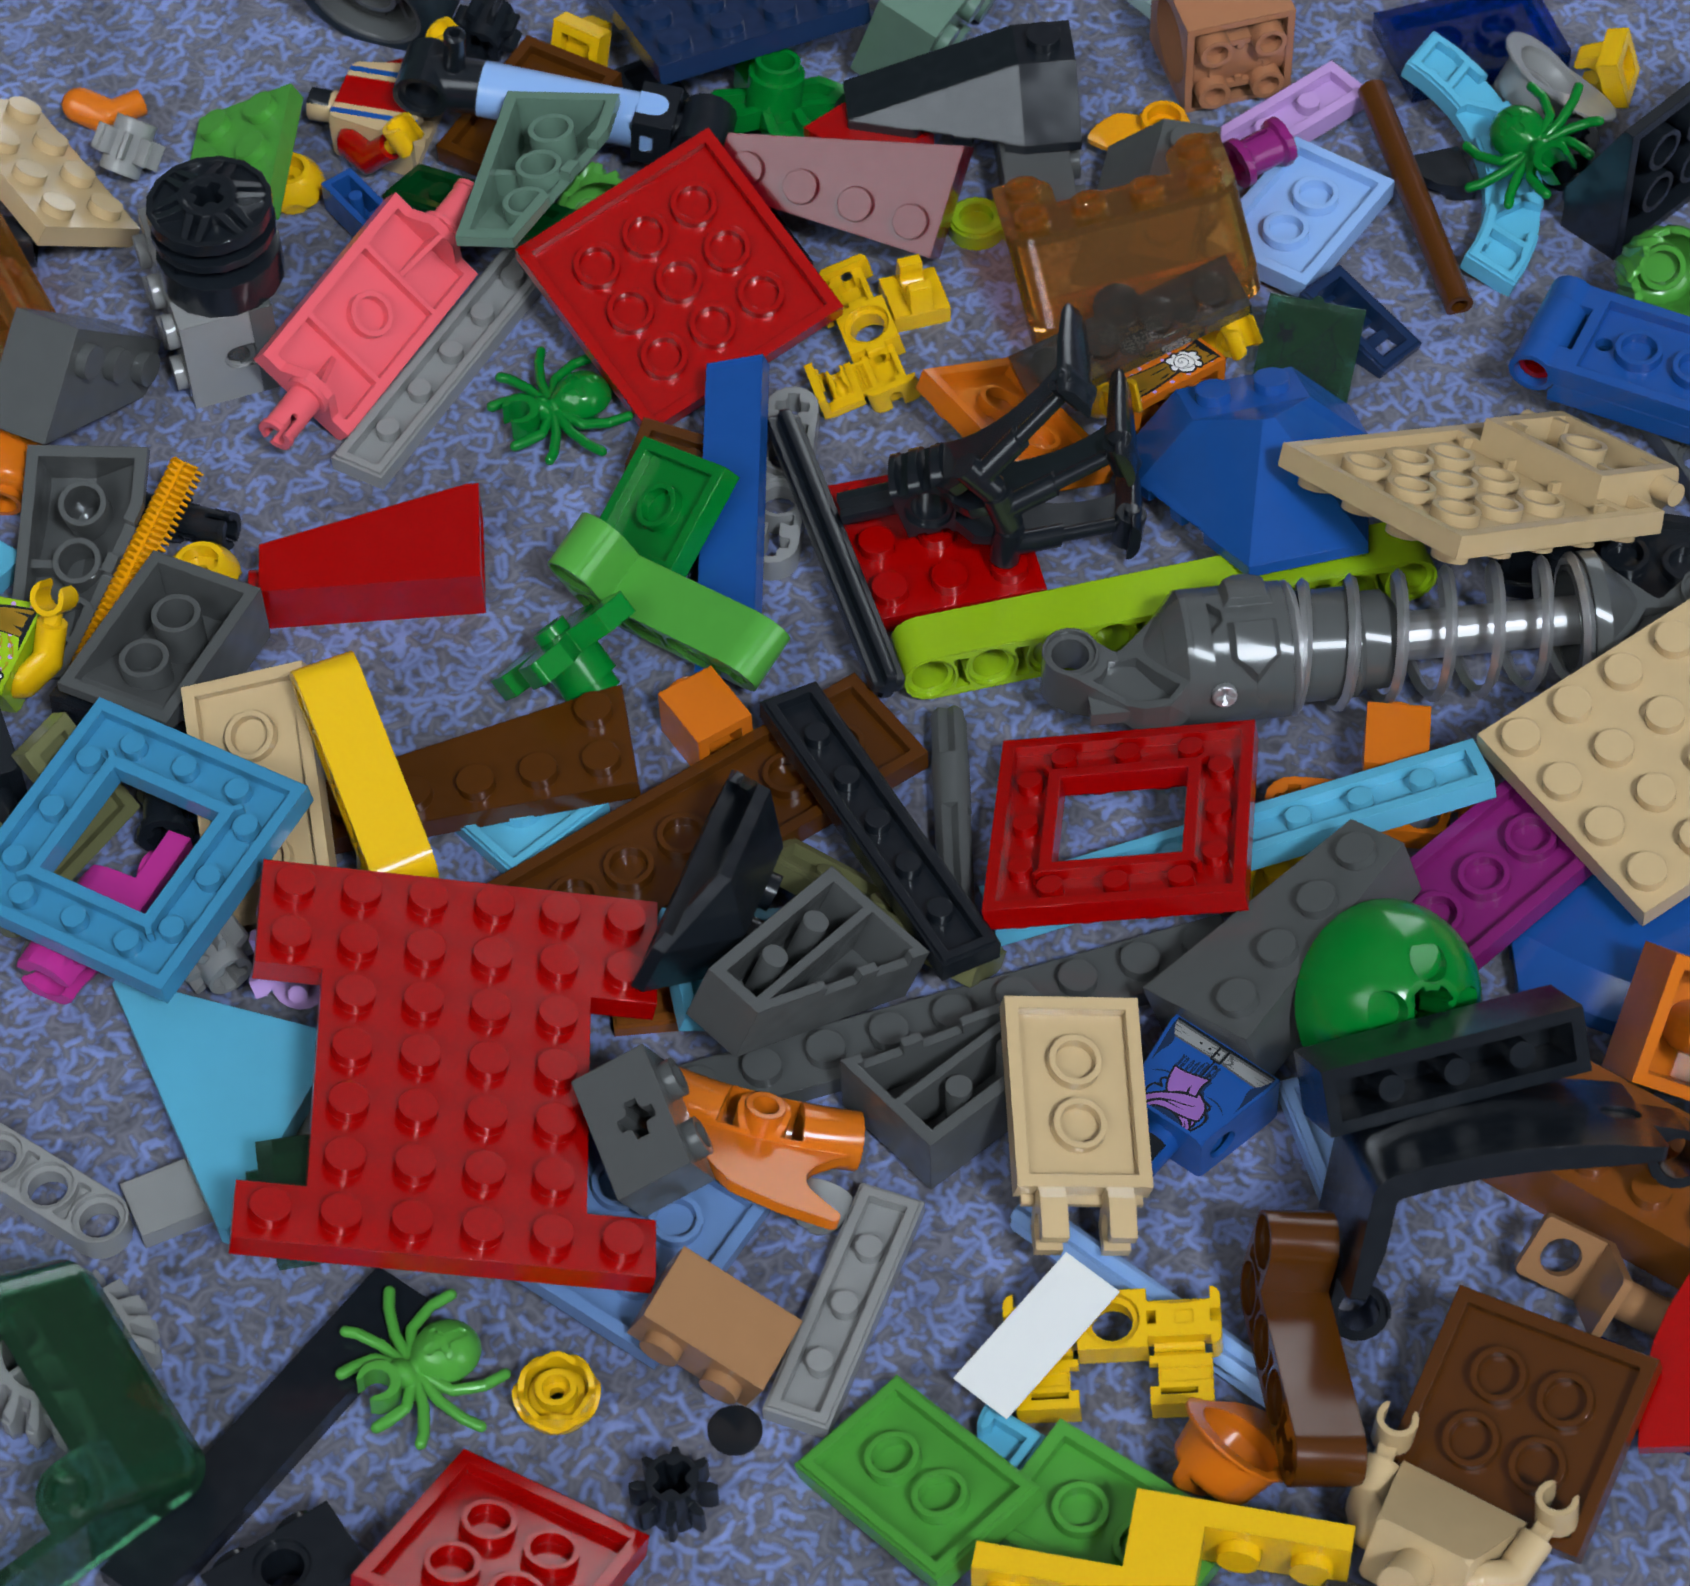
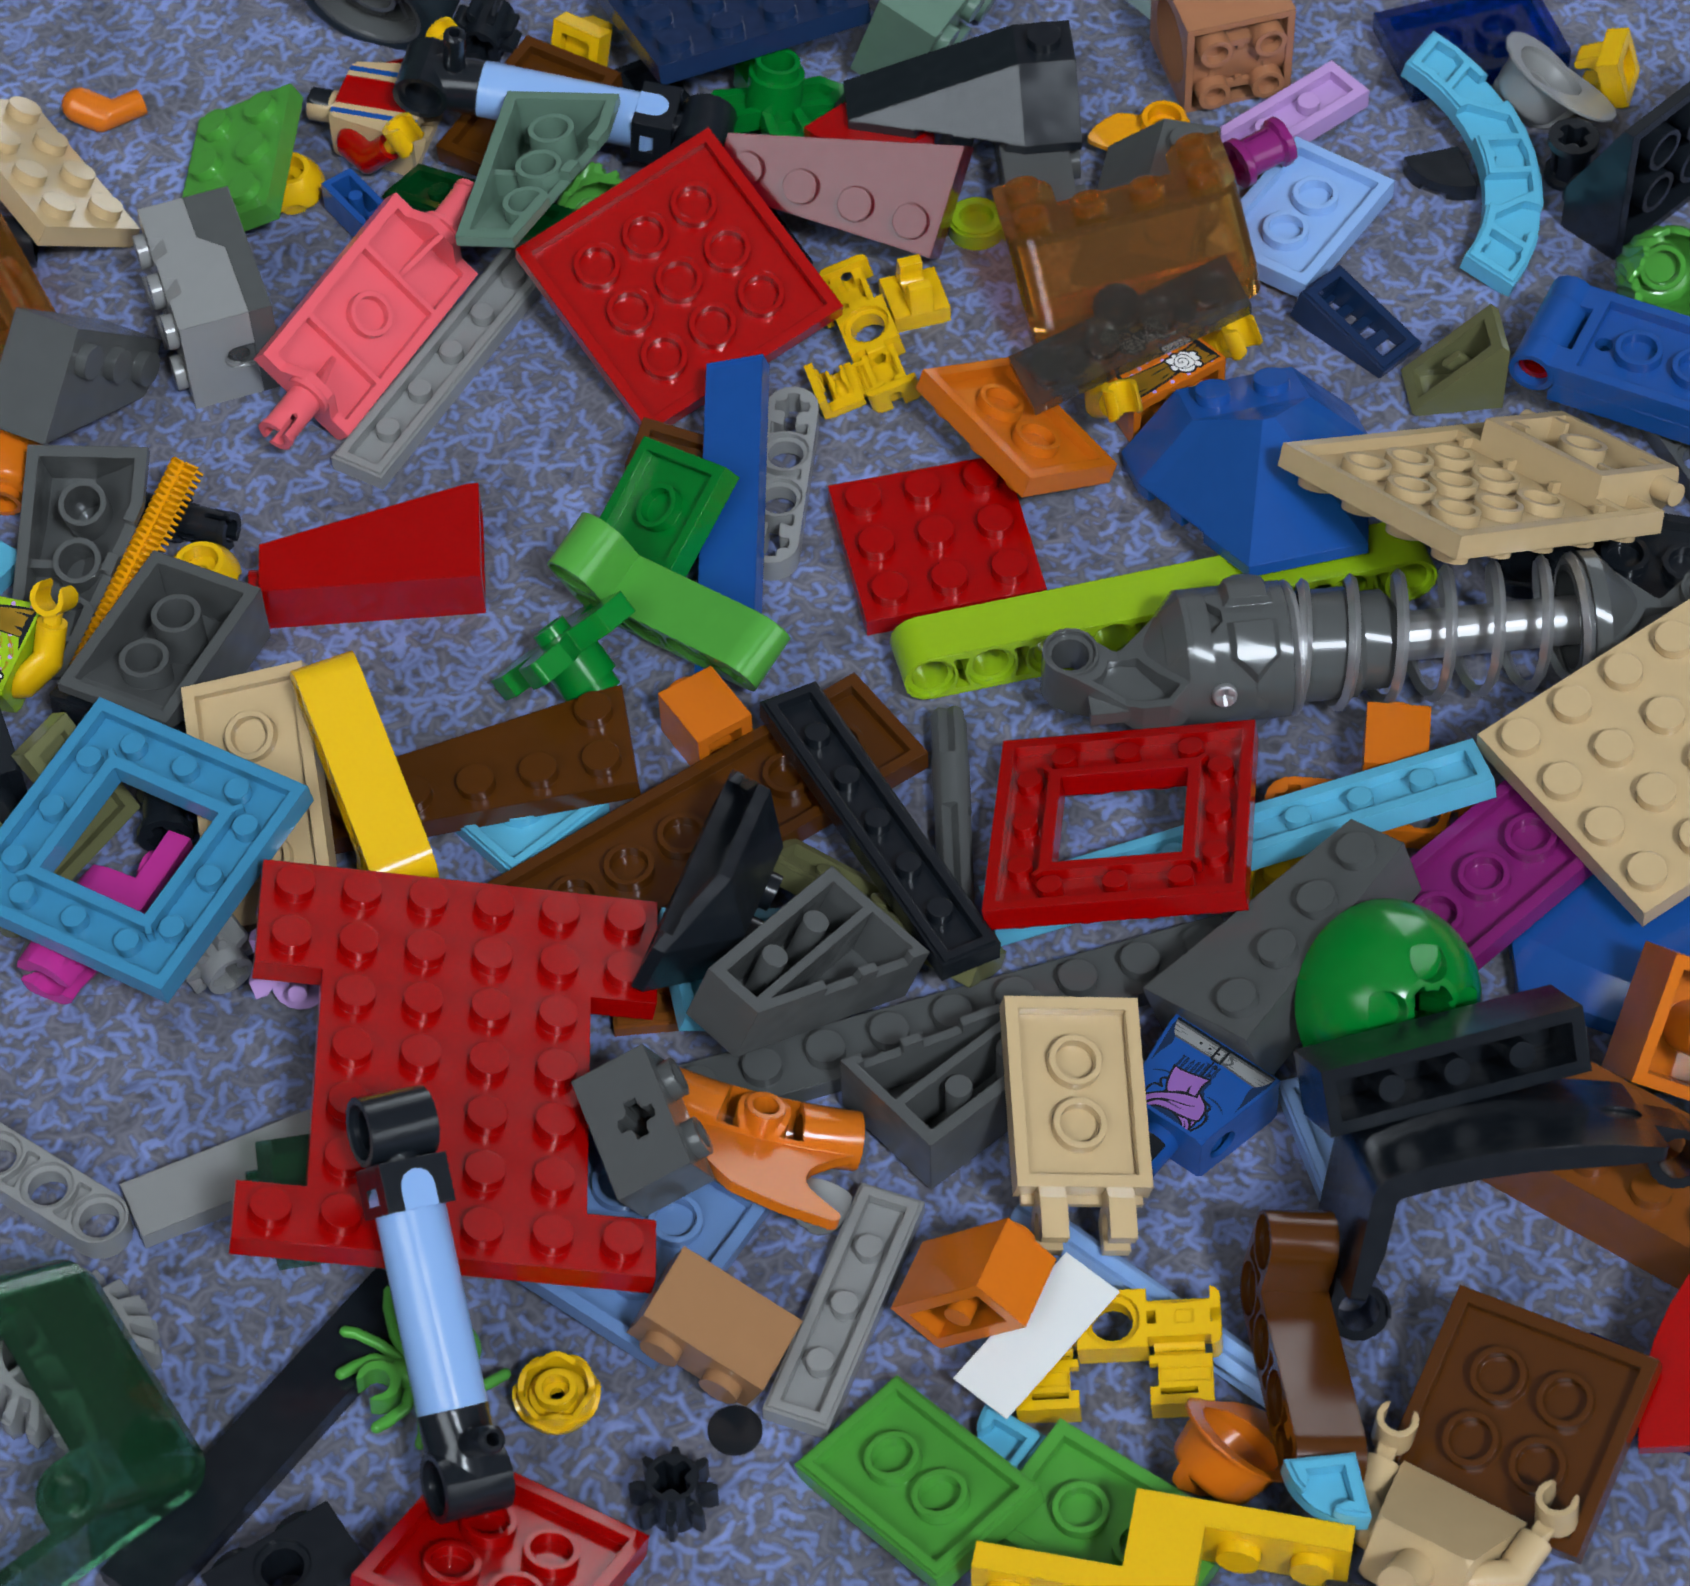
light grey gear [91,112,166,181] -> none
medium azure tile [112,979,317,1244] -> none
black wheel [146,156,284,318] -> none
green animal [487,346,634,465] -> none
black axle [768,409,905,698] -> none
black piece [837,303,1147,569] -> none
clear green piece [1253,293,1366,403] -> none
reddish brown piece [1358,79,1473,315] -> none
green animal [1462,82,1605,209] -> none
medium nougat bracket [1514,1213,1673,1339] -> none
none -> piece [346,1085,515,1525]
none -> orange brick [890,1218,1057,1348]
none -> medium azure tile [1280,1452,1372,1530]
none -> olive slope [1401,304,1510,416]

